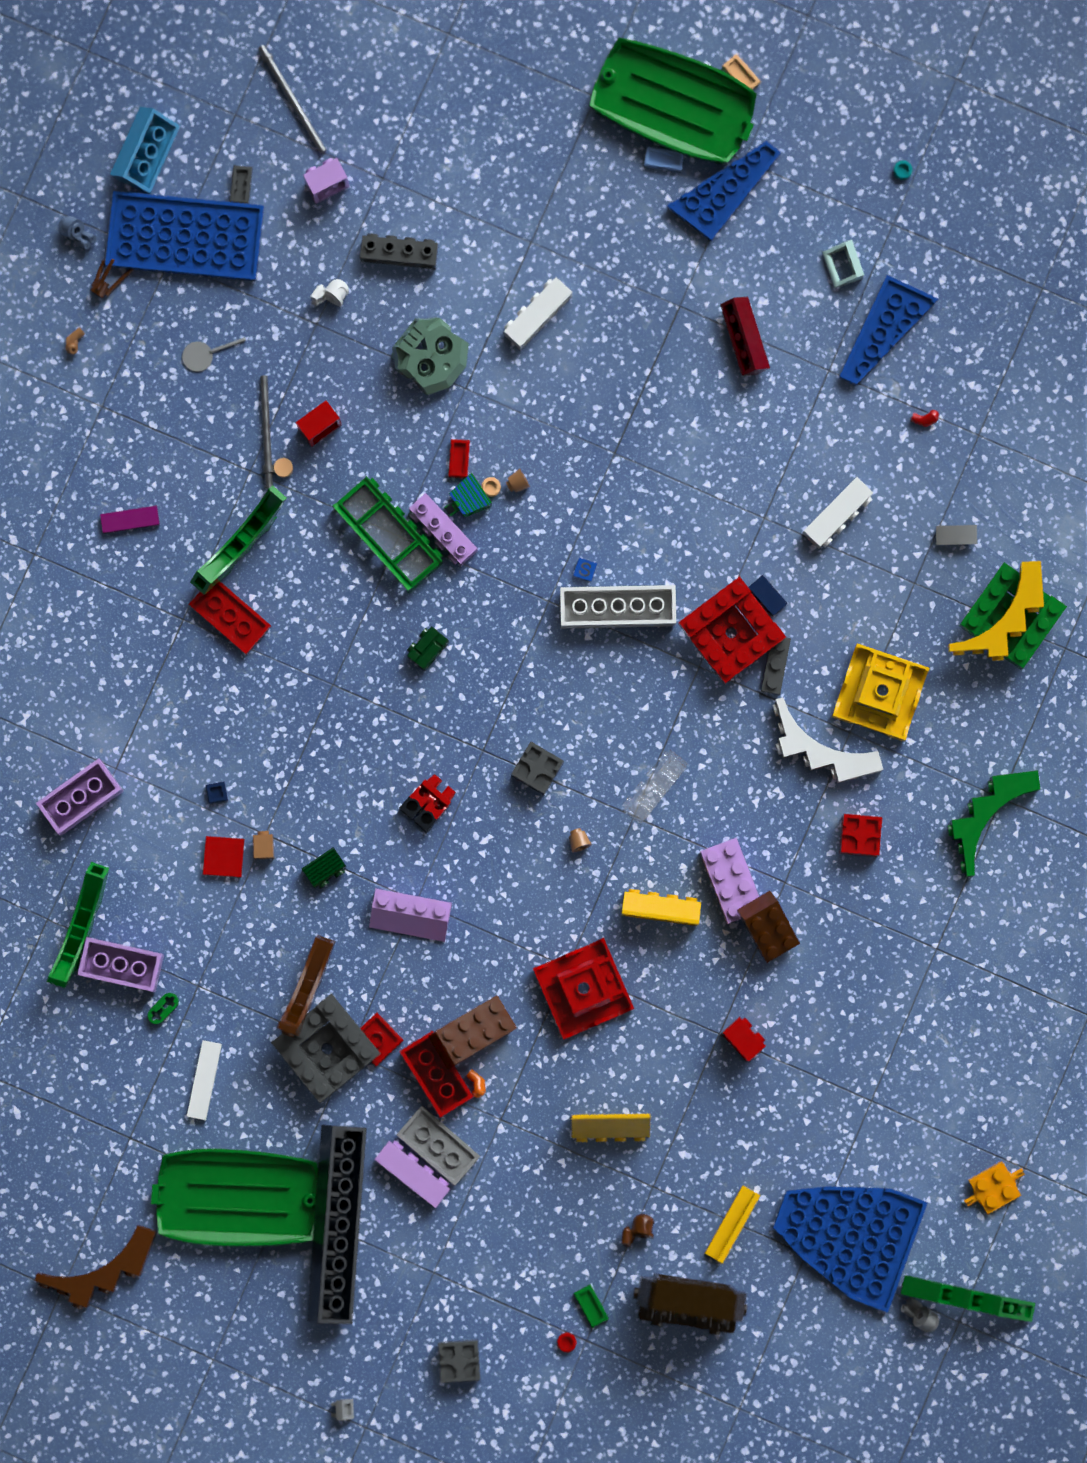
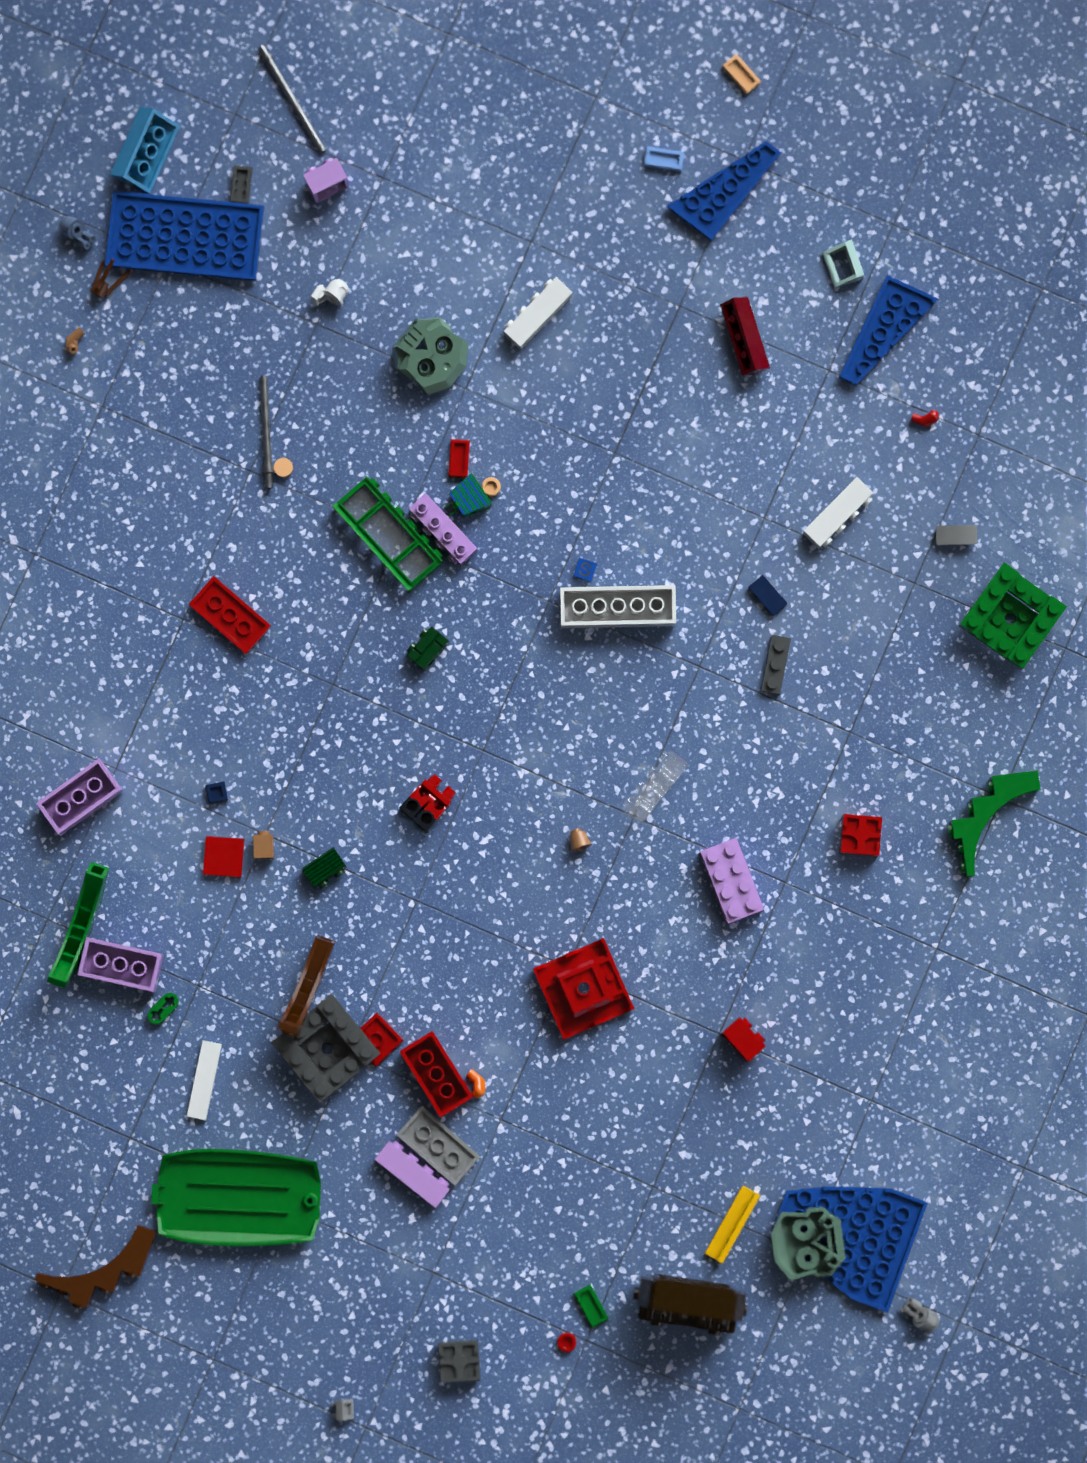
magenta tile [100,505,160,534] -> none
light grey piece [182,338,246,372] -> none
green arch [190,486,287,594] -> none
red piece [295,400,342,447] -> none
black brick [307,1125,367,1324] -> none
dark grey brick [360,233,438,269] -> none
lavender slope [369,889,452,942] -> none
reddish brown brick [428,995,517,1069] -> none
medium nougat hat [506,469,530,493] -> none
dark grey piece [511,742,564,795] -> none
yellow slope [571,1114,650,1142] -> none
green piece [589,37,757,164] -> none
yellow slope [621,889,701,926] -> none
reddish brown piece [621,1214,654,1247] -> none
red piece [678,576,786,685] -> none
reddish brown brick [737,891,800,963] -> none
white arch [773,698,883,783] -> none
yellow piece [832,643,930,742] -> none
teal tile [893,160,913,180] -> none
green arch [901,1275,1036,1322] -> none
yellow arch [948,561,1044,661] -> none
light orange plate [964,1161,1025,1214] -> none
none -> sand green brick [771,1207,846,1281]

